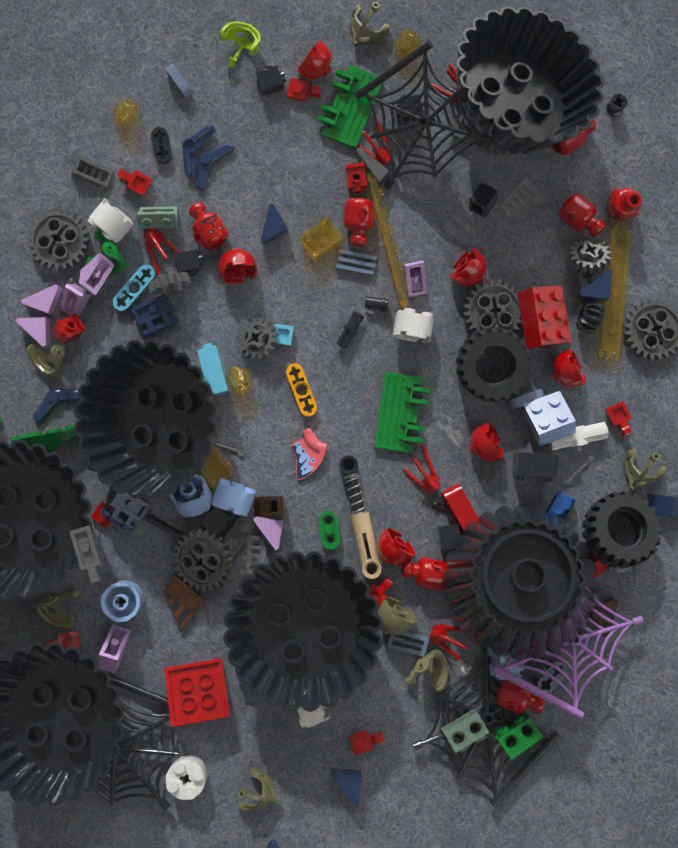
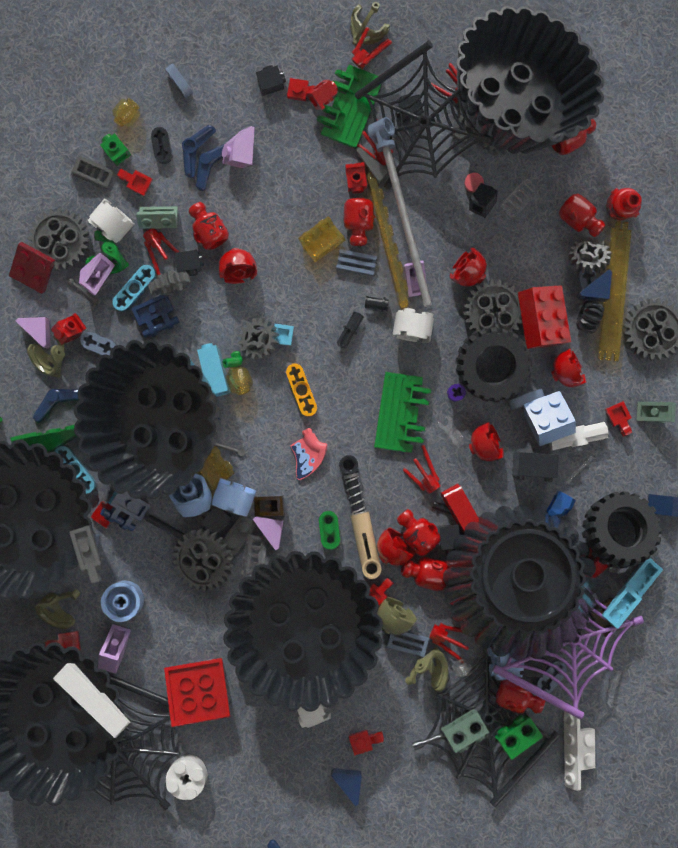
lavender slope [21,284,62,315] -> none
lavender slope [61,284,92,316] -> none
reddish brown wing [163,575,206,629] -> none
lime helmet [219,21,261,68] -> none
olive helmet [237,768,280,811] -> none
dark blue slope [261,204,288,245] -> none
red cylinder [296,40,332,80] -> none
clear yellow head [394,29,422,58] -> none
black bush [606,94,627,116] -> none
olive helmet [623,447,666,490] -> none
none -> dark red plate [9,242,55,294]
none -> white slope [53,663,130,738]
none -> medium azure beam [54,446,96,494]
none -> sand blue beam [80,332,116,355]
none -> green brick [100,133,131,166]
none -> lavender slope [222,126,254,168]
none -> green arm [222,351,243,368]
none -> red brick [306,80,338,110]
none -> red plant [351,27,392,70]
none -> flat silver piece [368,117,432,307]
none -> red piece [396,509,441,556]
none -> dark purple bush [447,384,466,402]
none -> coral tile [464,173,484,193]
none -> white bracket [564,711,595,791]
none -> medium azure slope [602,558,663,629]
none -> sand green slope [637,402,676,423]

